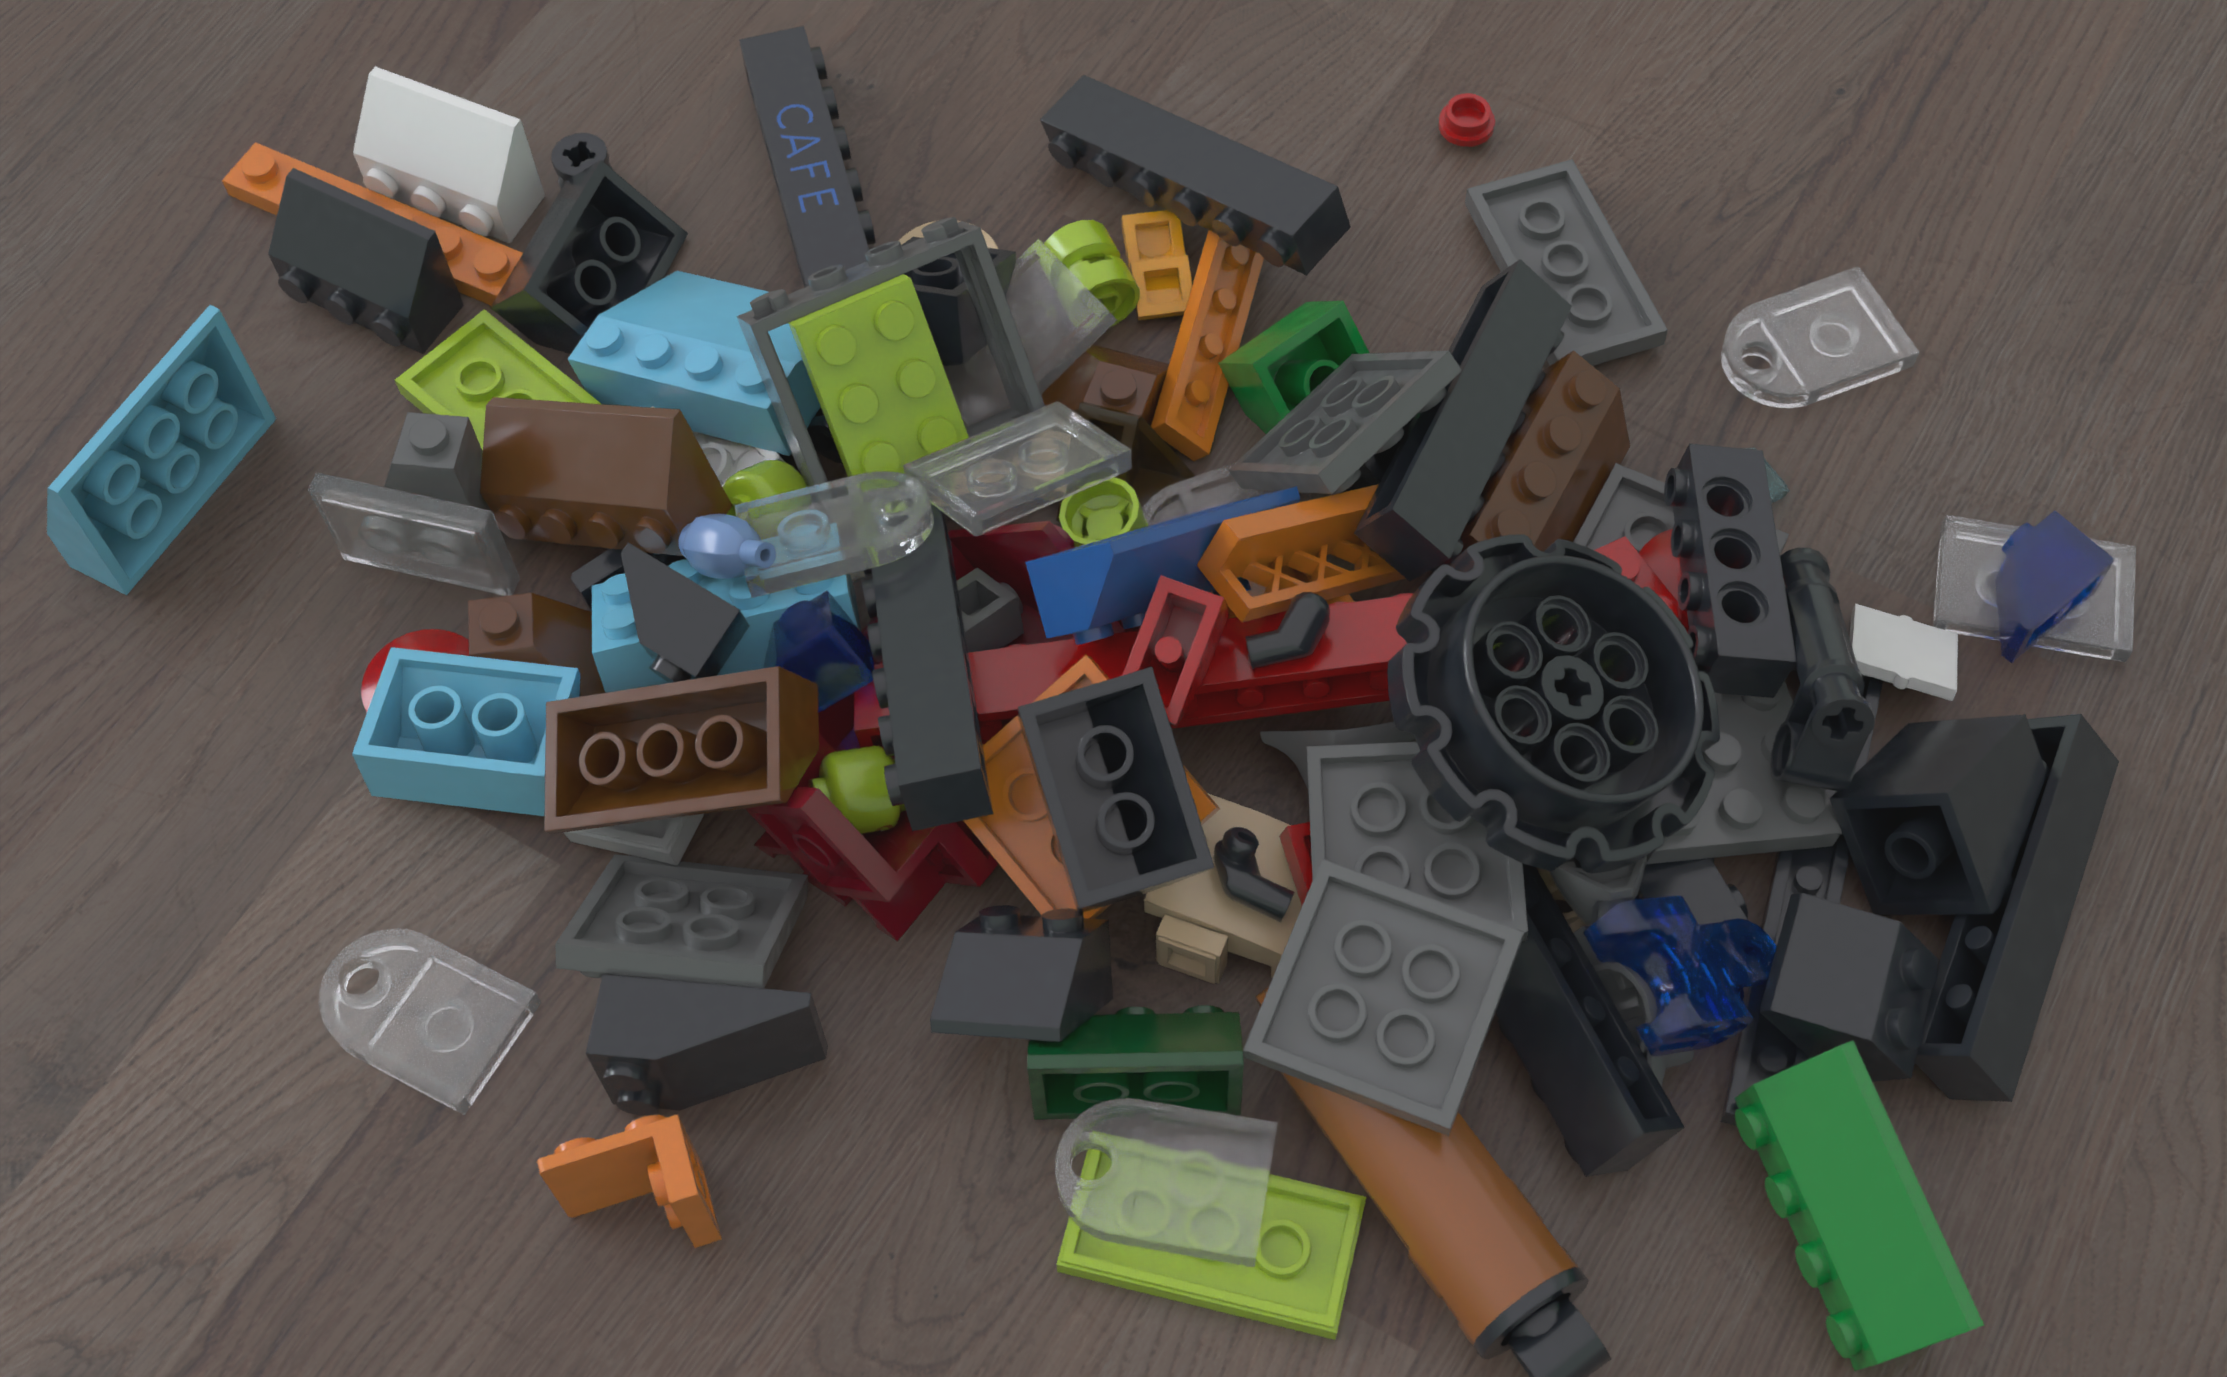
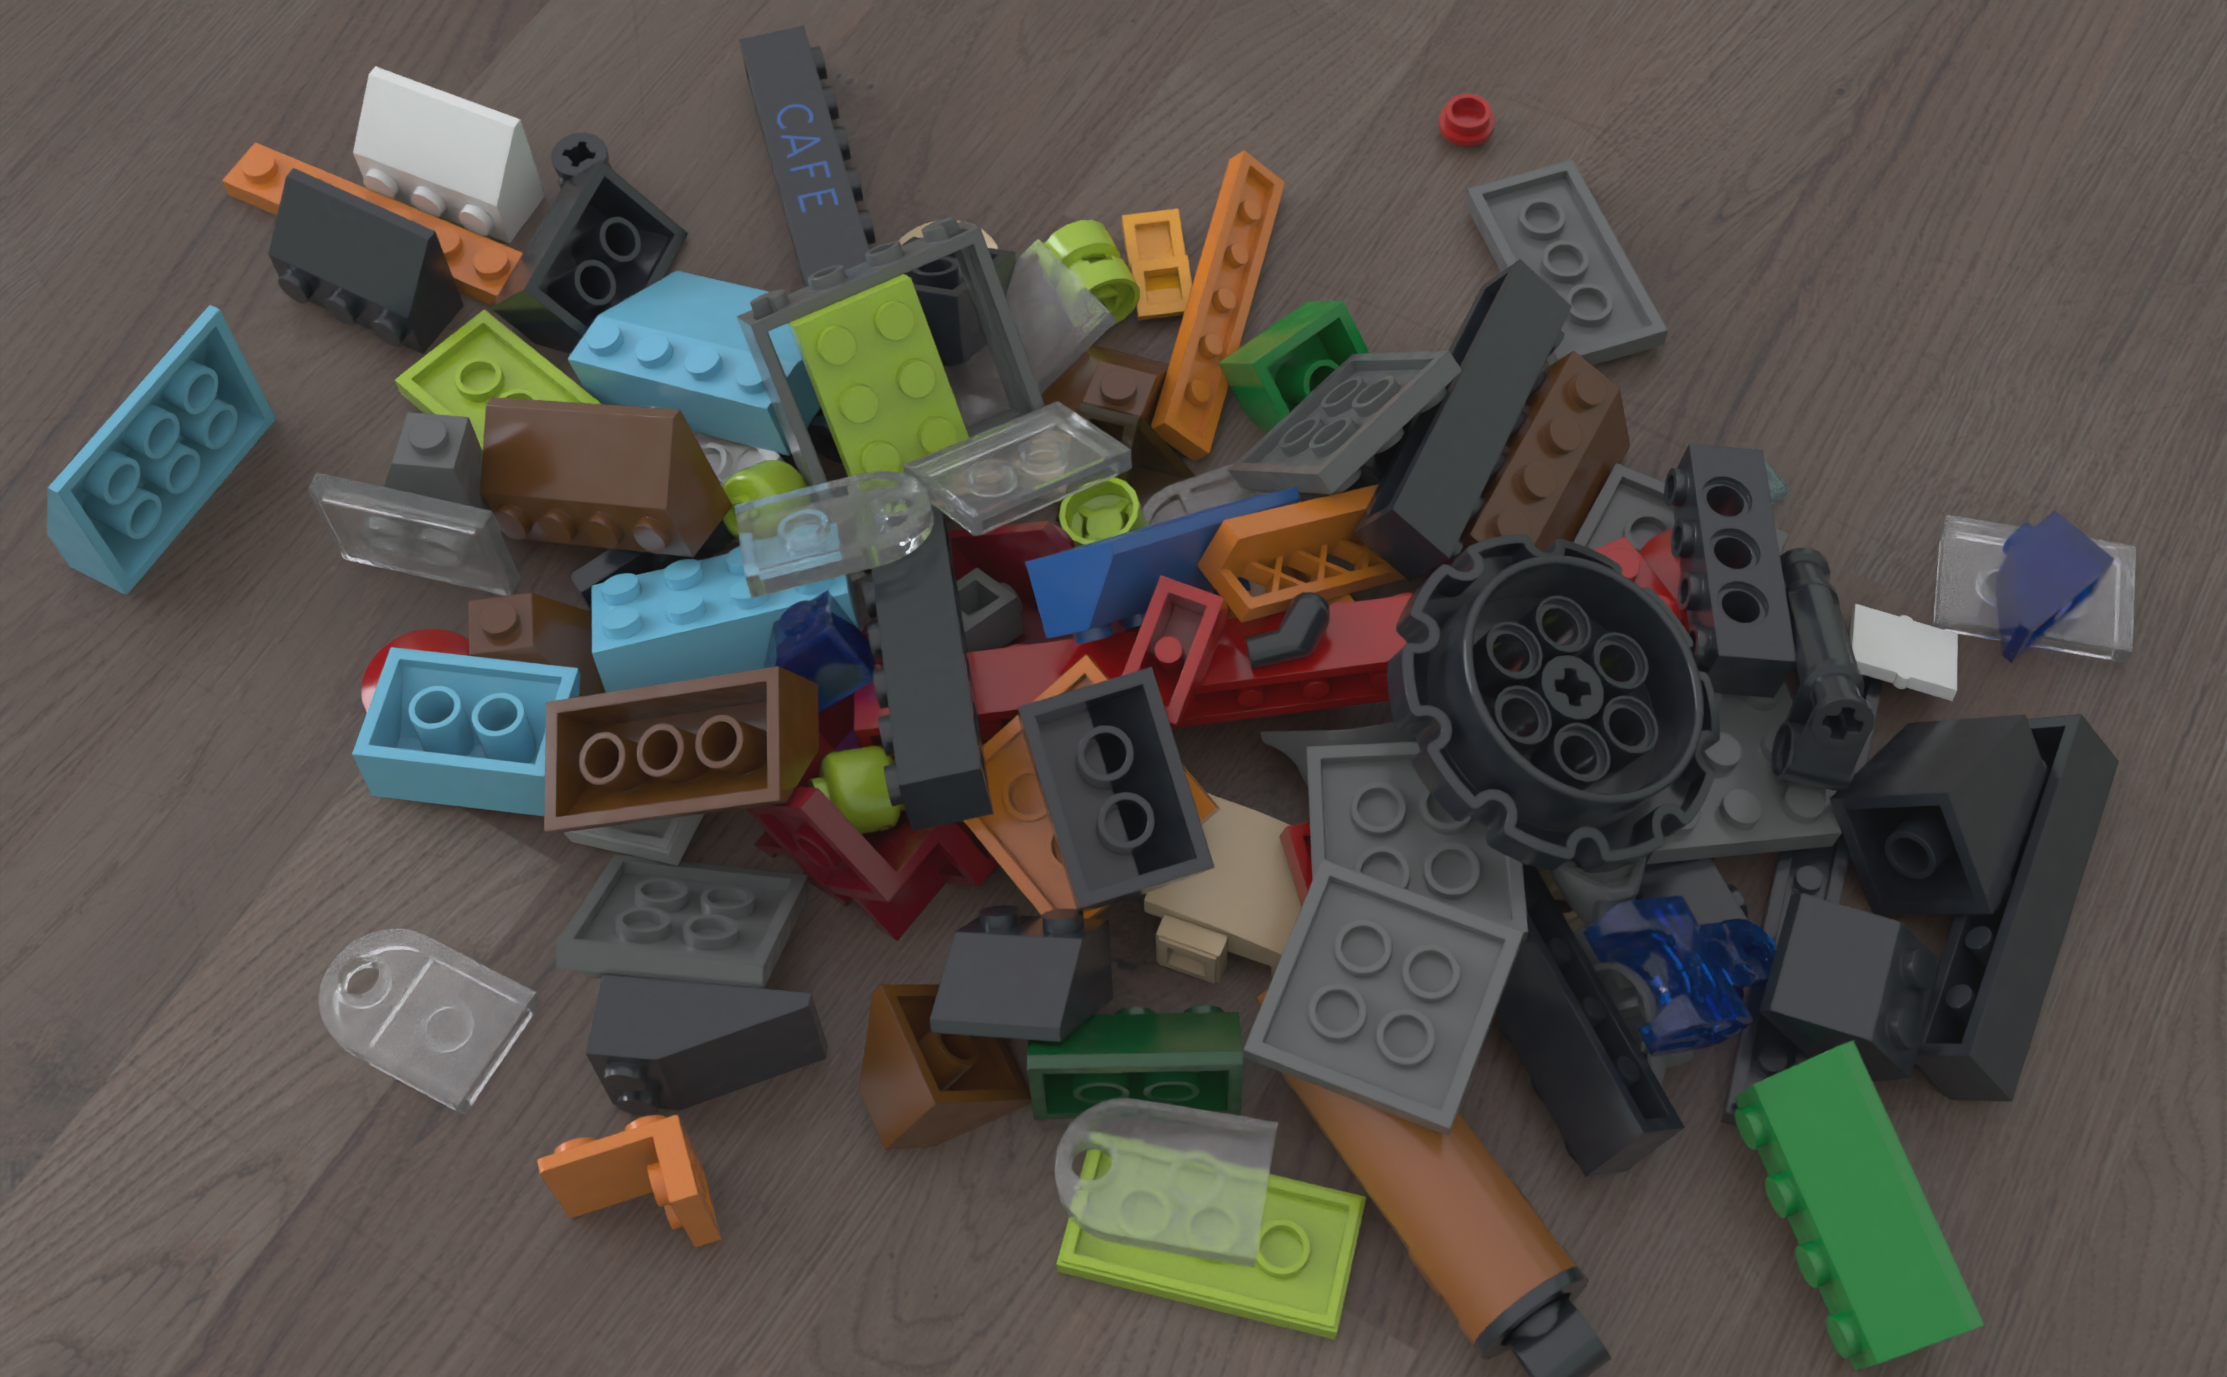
black slope [621,543,750,683] -> none
medium blue plant [679,514,776,579] -> none
black brick [1040,75,1351,276] -> none
black arm [1213,827,1295,922] -> none
clear tile [1721,266,1919,408] -> none
none -> reddish brown slope [859,984,1031,1150]

